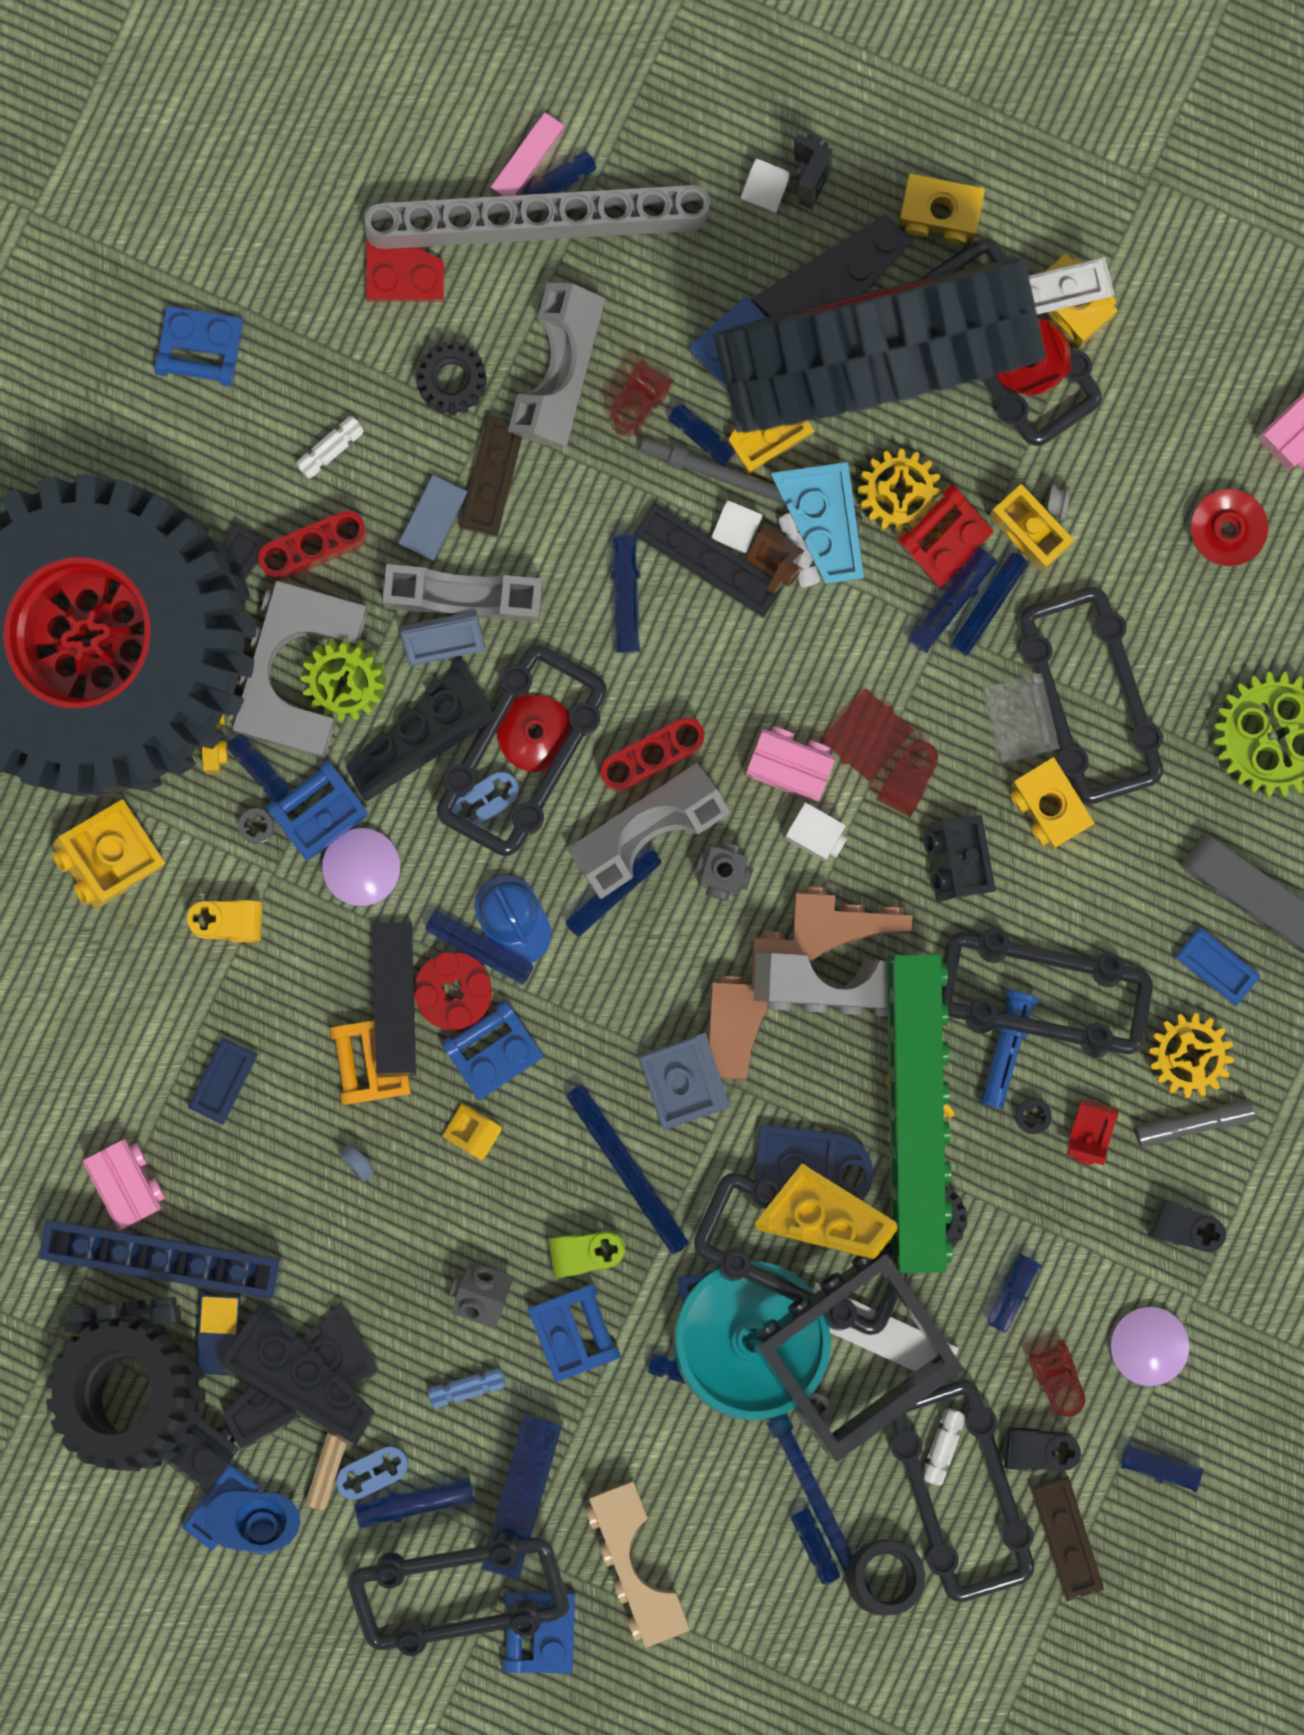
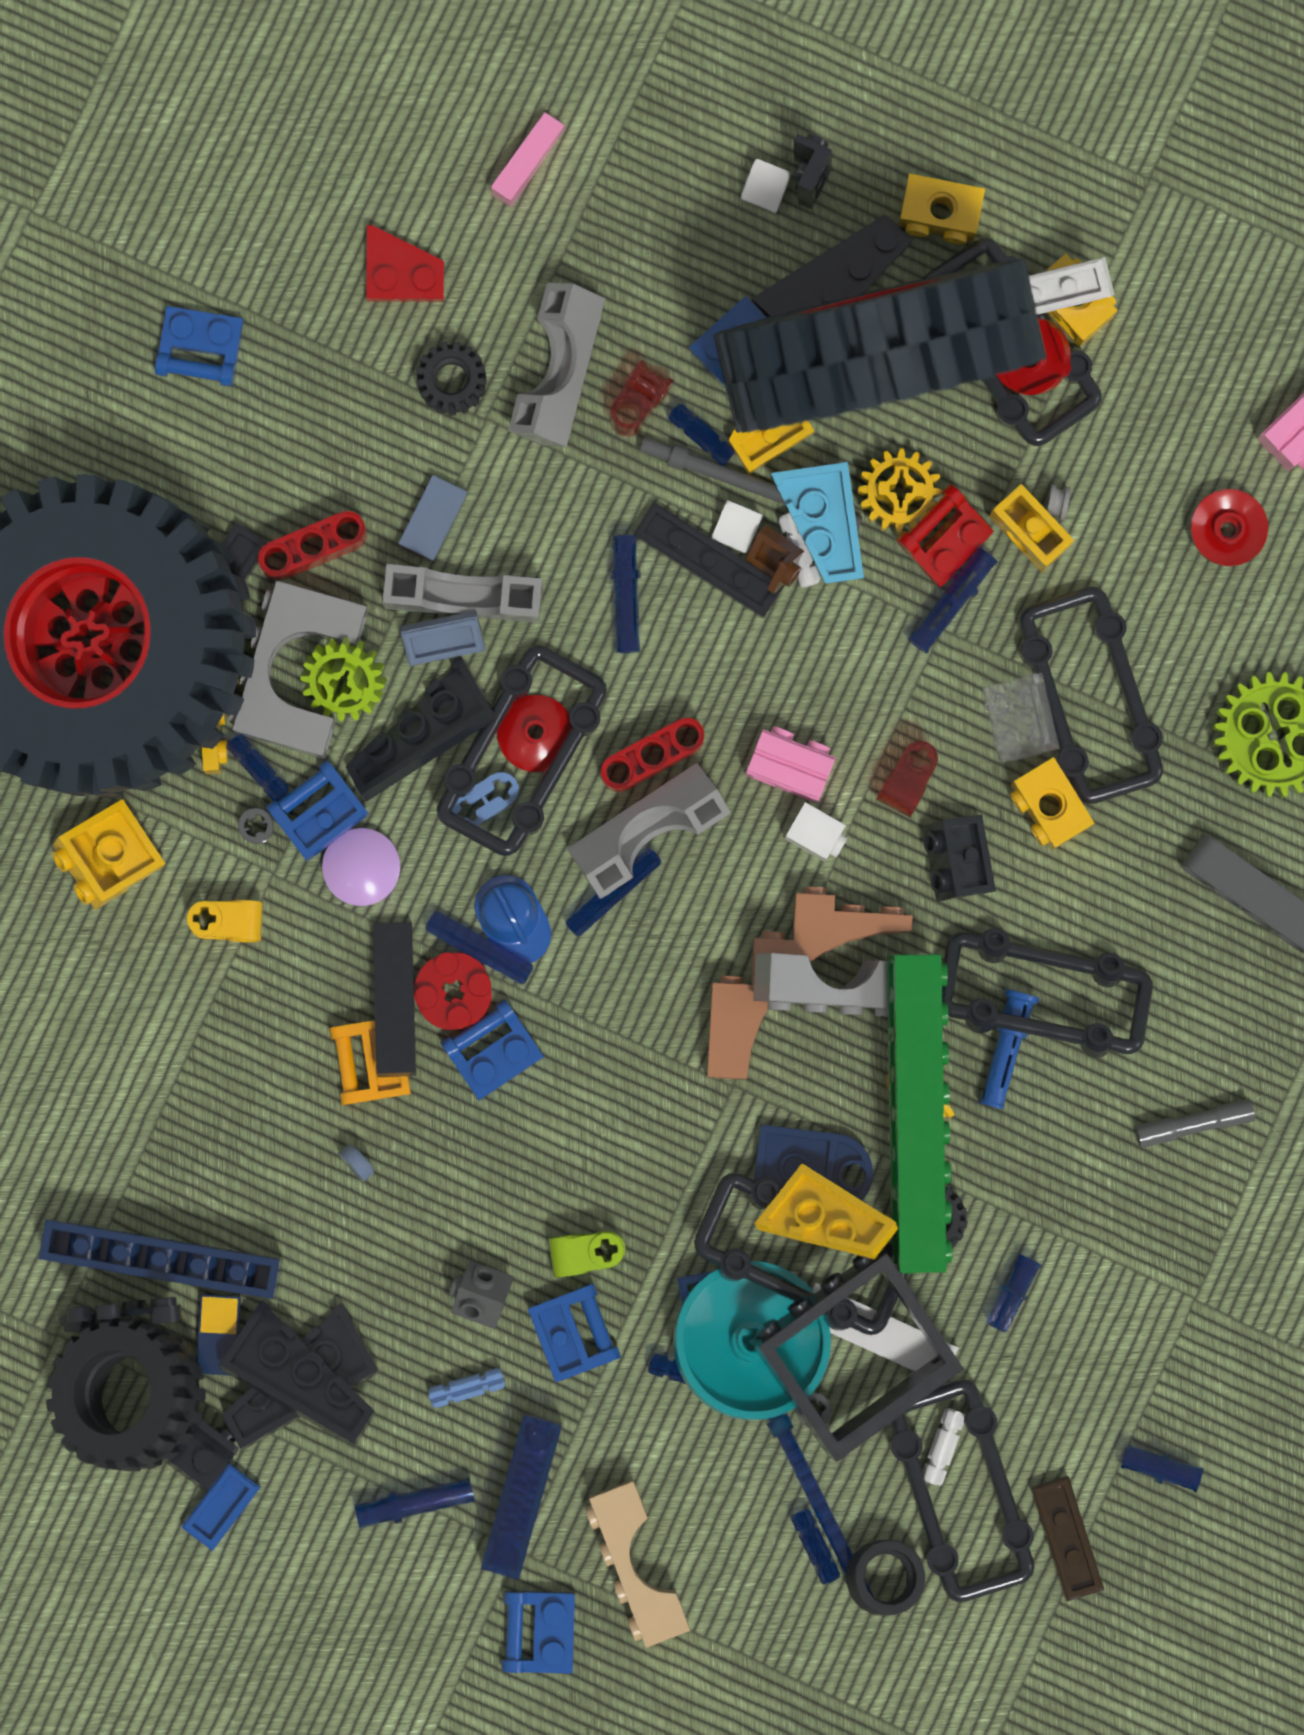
bright pink brick [82,1139,166,1231] -> none
dark blue tile [188,1037,258,1125] -> none
blue piece [204,1491,301,1555] -> none
white axle [296,416,364,479] -> none
tan axle [306,1432,346,1510] -> none
medium blue beam [337,1446,408,1500] -> none
black bar [348,1532,569,1656] -> none
light grey beam [365,185,710,249] -> none
yellow slope [442,1103,502,1160] -> none
dark brown tile [460,415,523,538] -> none
clear blue axle [524,151,597,195] -> none
clear blue axle [566,1085,688,1254] -> none
sand blue tile [639,1033,730,1130] -> none
dark grey brick [695,842,754,901] -> none
clear red piece [821,689,914,782] -> none
clear blue axle [951,552,1028,656] -> none
black piece [1004,1427,1081,1471] -> none
black bush [1015,1099,1052,1134] -> none
clear red piece [1026,1339,1086,1417] -> none
red bracket [1067,1098,1119,1165] -> none
lavender dish [1111,1307,1189,1386] -> none
yellow gear [1147,1013,1234,1098] -> none
black piece [1147,1198,1226,1252] -> none
blue tile [1174,927,1260,1007] -> none

